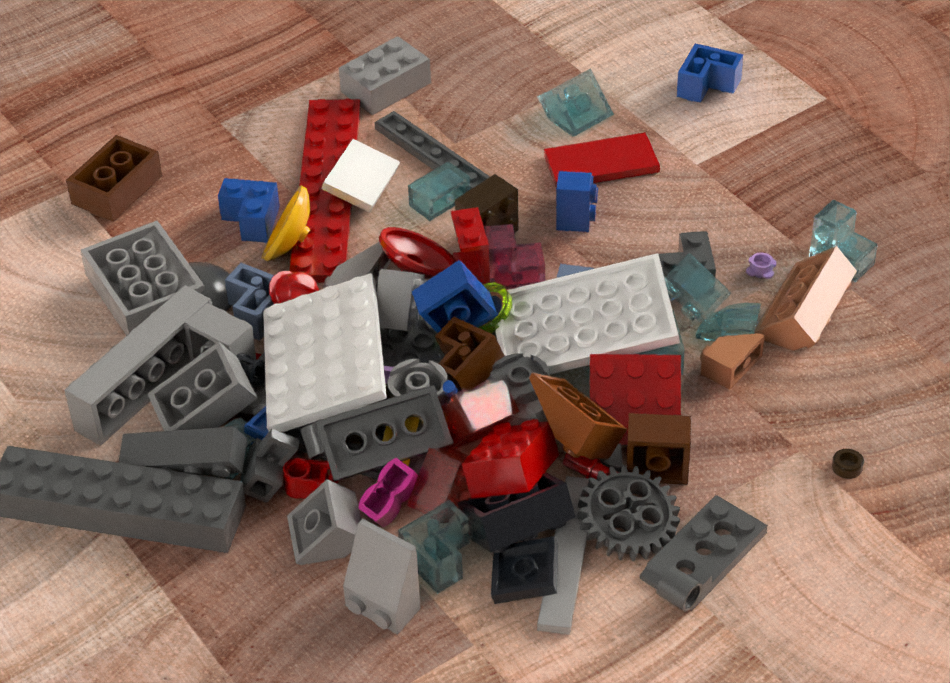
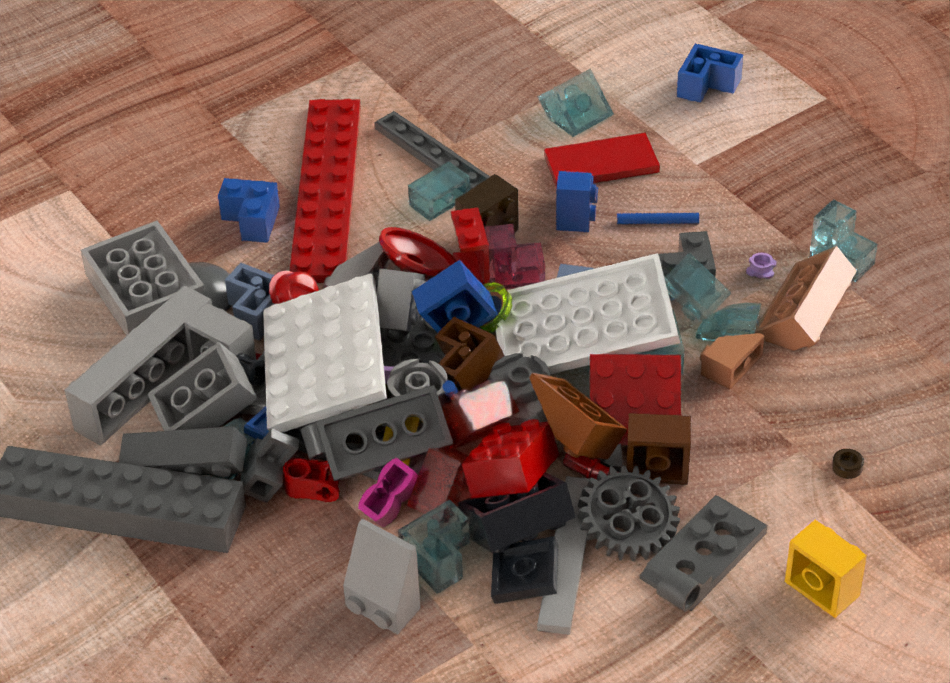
reddish brown brick [66,135,163,222] -> none
yellow dish [261,186,310,261] -> none
light grey slope [287,479,361,565] -> none
white tile [321,139,400,213] -> none
light grey brick [339,36,431,115] -> none
none -> blue bar [617,213,699,224]
none -> yellow brick [785,519,867,618]

